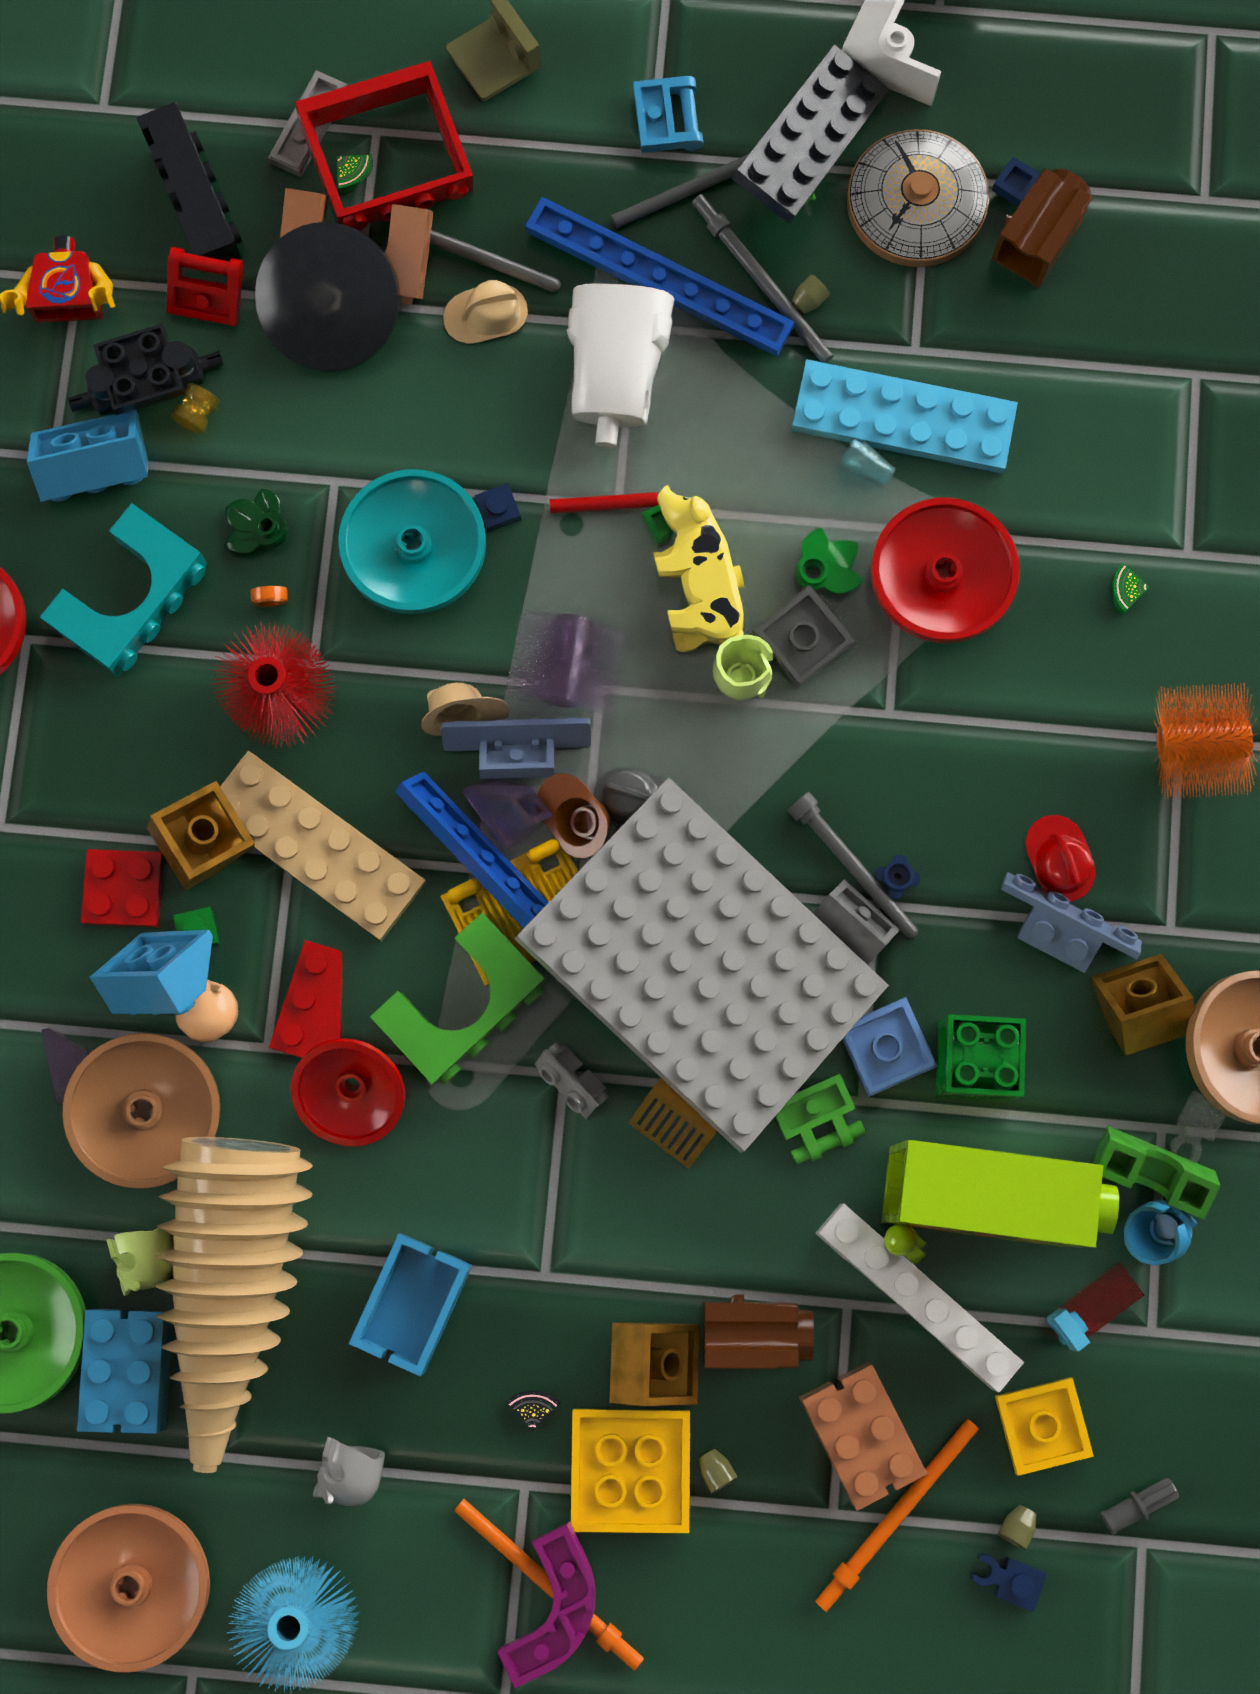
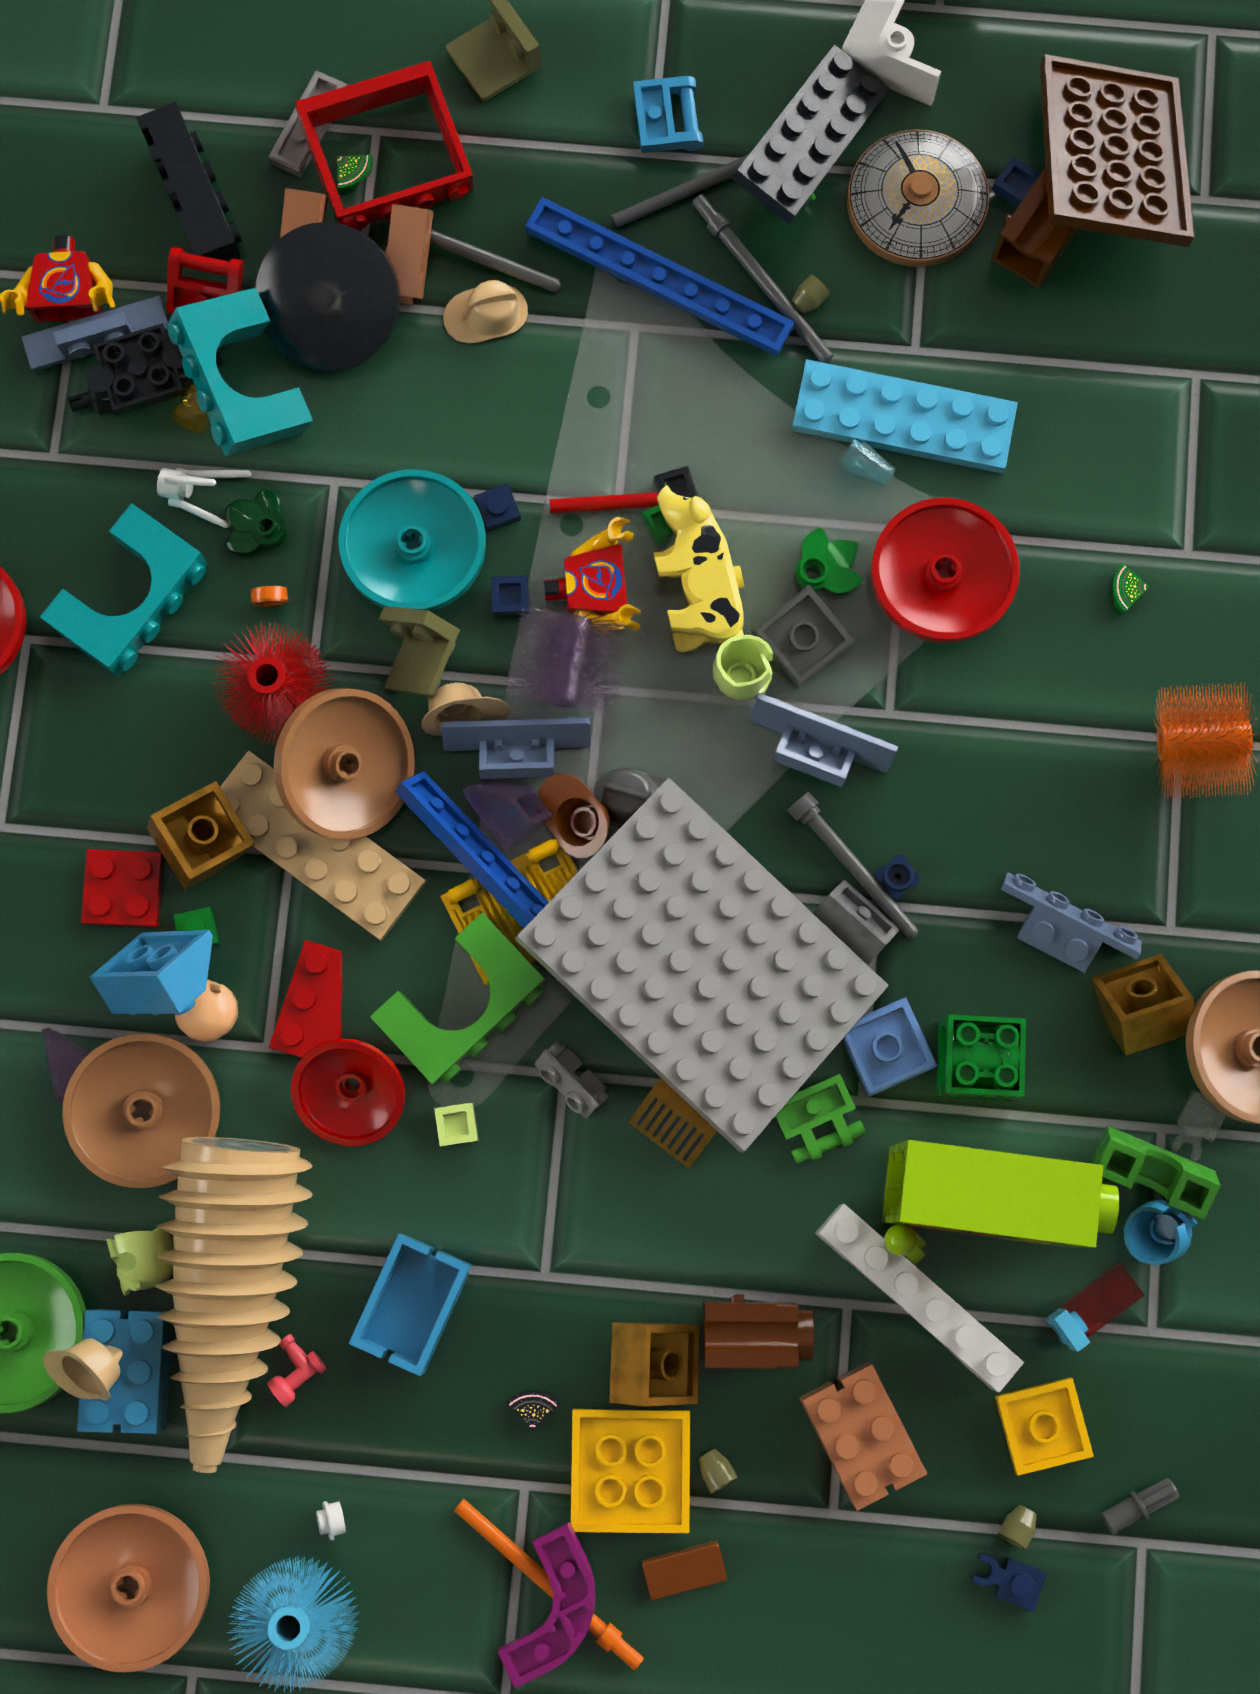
dark azure slope [27,409,149,502] -> none
light grey helmet [313,1436,385,1506] -> none
white torso [567,283,674,448] -> none
orange bar [815,1418,979,1612] -> none
red piece [1025,815,1096,901] -> none
none -> sand blue bracket [21,296,168,372]
none -> tan piece [43,1338,123,1401]
none -> white plant [157,468,251,528]
none -> teal arch [168,288,313,456]
none -> coral piece [267,1334,327,1407]
none -> medium nougat dish [274,688,415,840]
none -> white plate [316,1501,346,1541]
none -> olive bracket [379,606,460,697]
none -> yellowish green plate [434,1103,479,1146]
none -> dark blue plate [491,575,530,616]
none -> torso [544,517,641,634]
none -> dark orange slope [642,1540,728,1600]
none -> black tile [653,466,698,498]
none -> sand blue bracket [749,693,898,787]
none -> plate [1040,54,1194,247]

